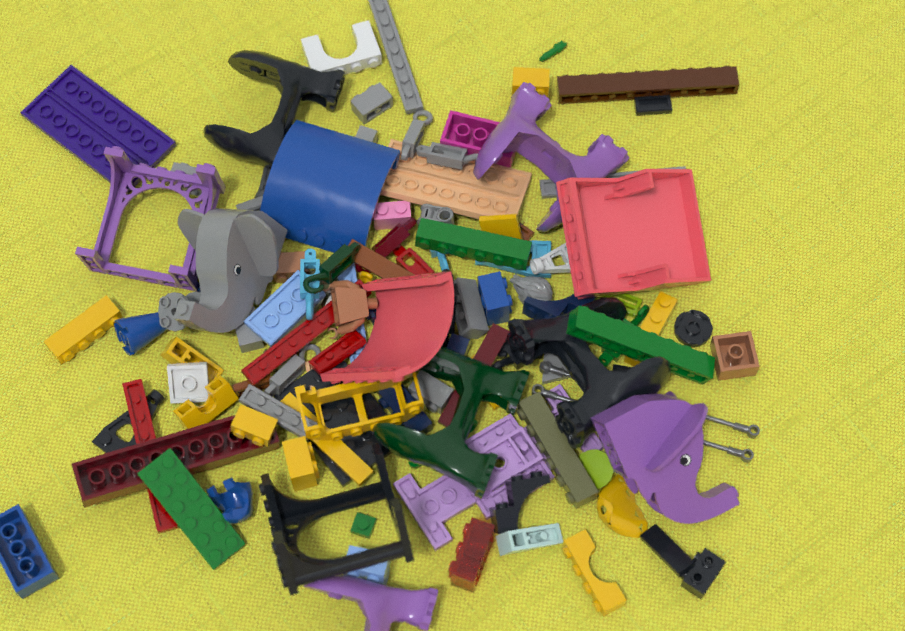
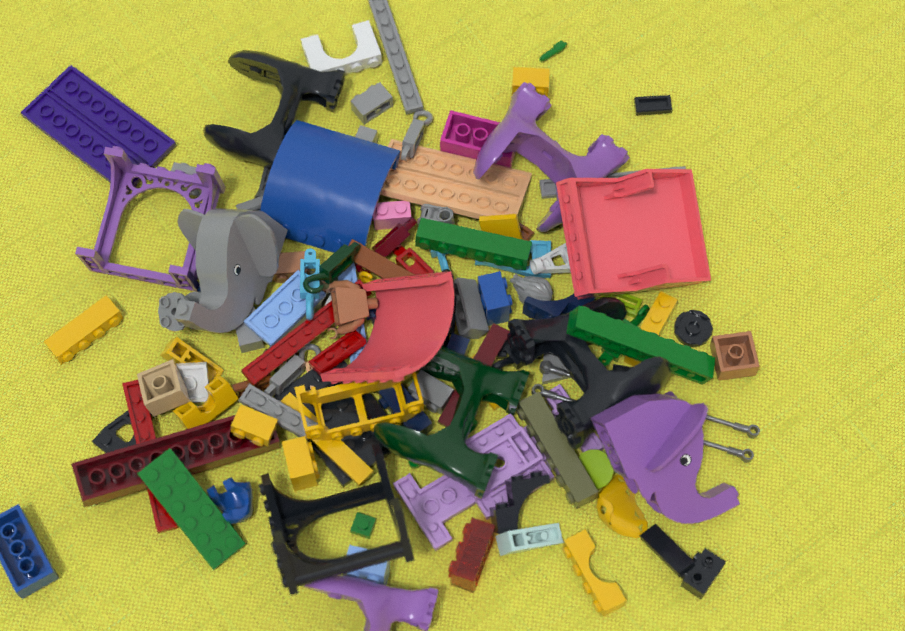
blue cone [114,312,168,356] -> none
light grey piece [416,142,478,170] -> none
reddish brown brick [556,66,739,104] -> none
none -> tan slope [137,359,190,417]

